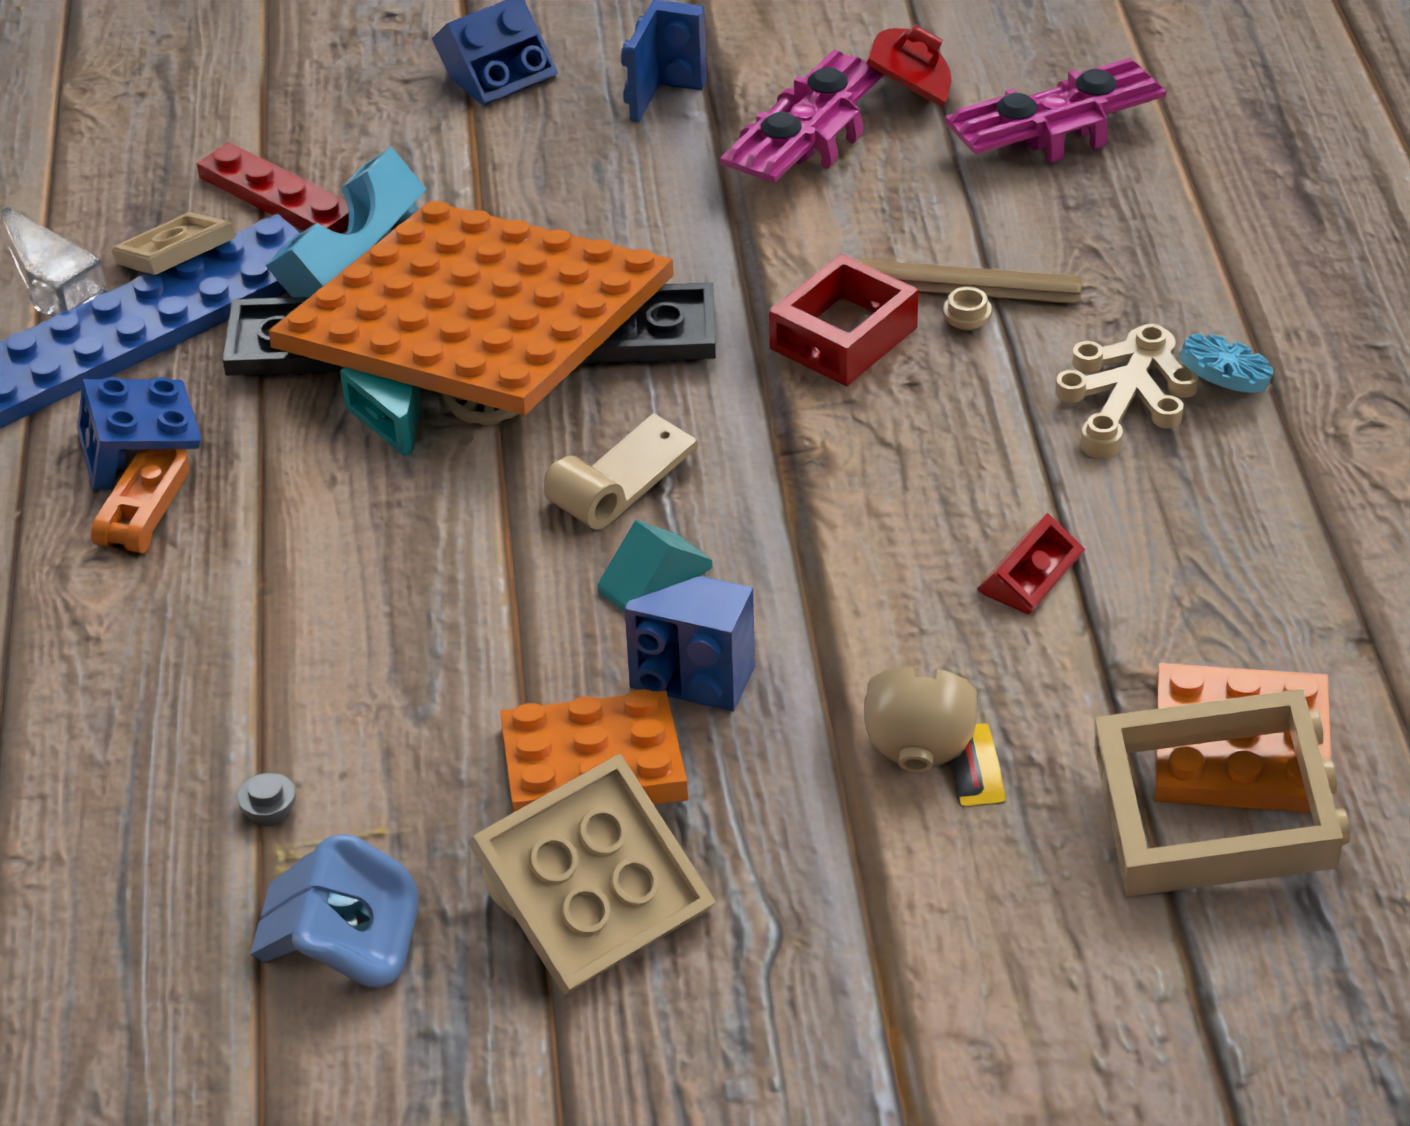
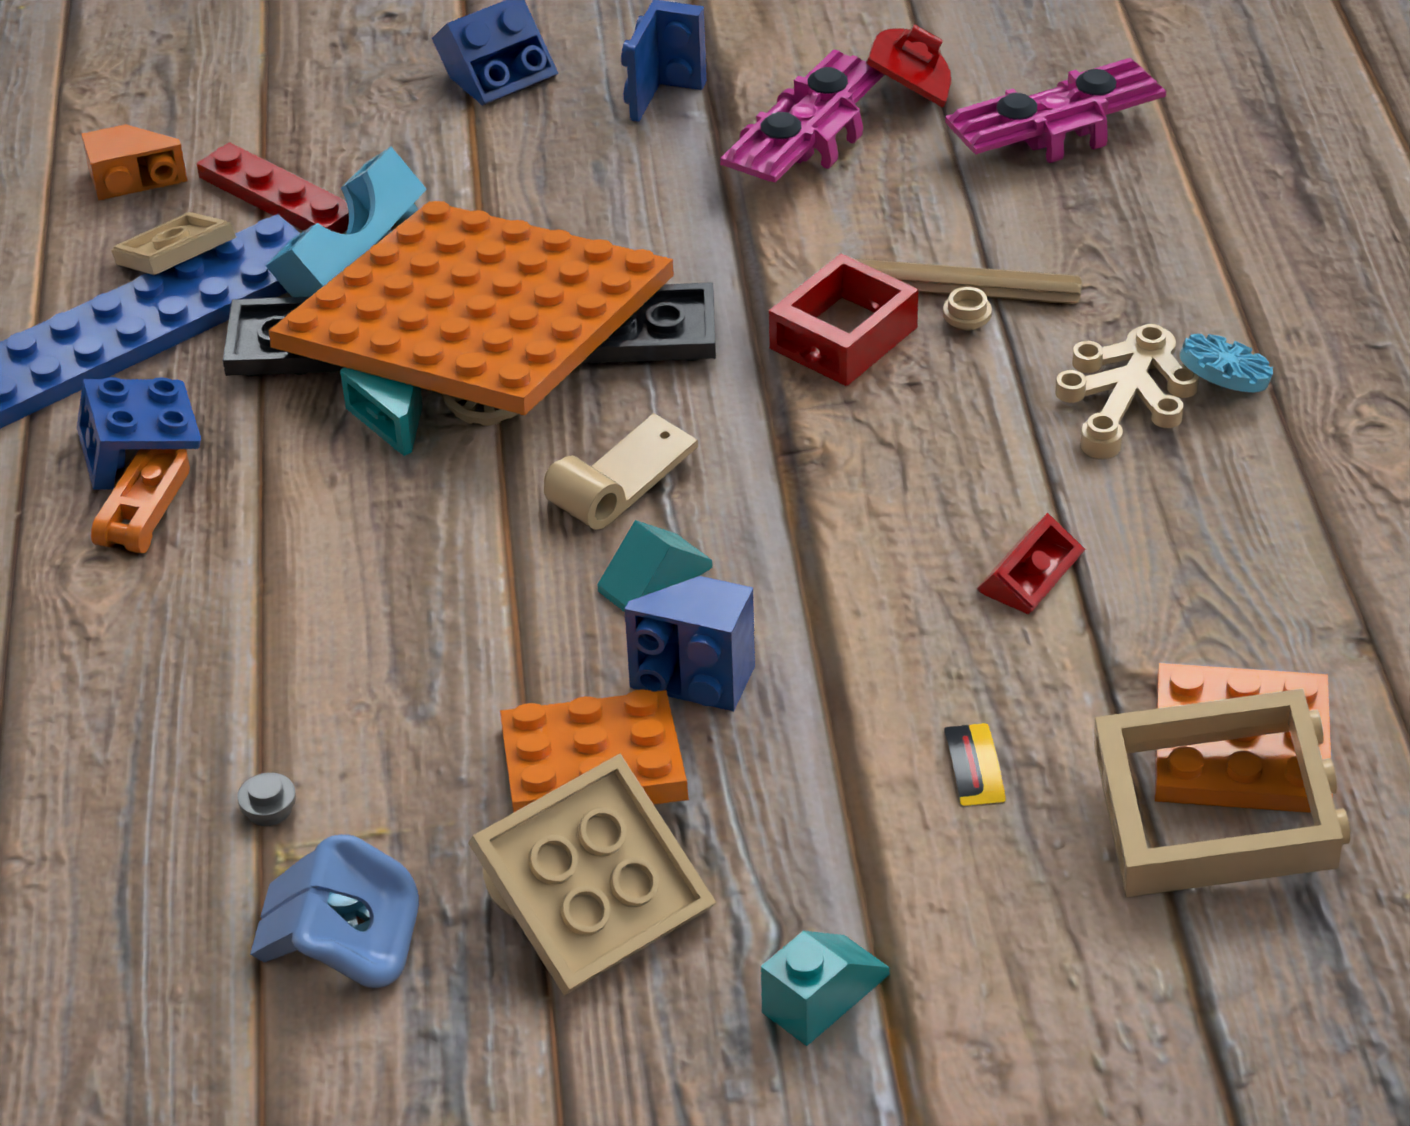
clear slope [1,207,107,317] -> none
tan cylinder [864,667,978,772] -> none
none -> orange slope [81,124,188,201]
none -> teal slope [761,931,890,1046]

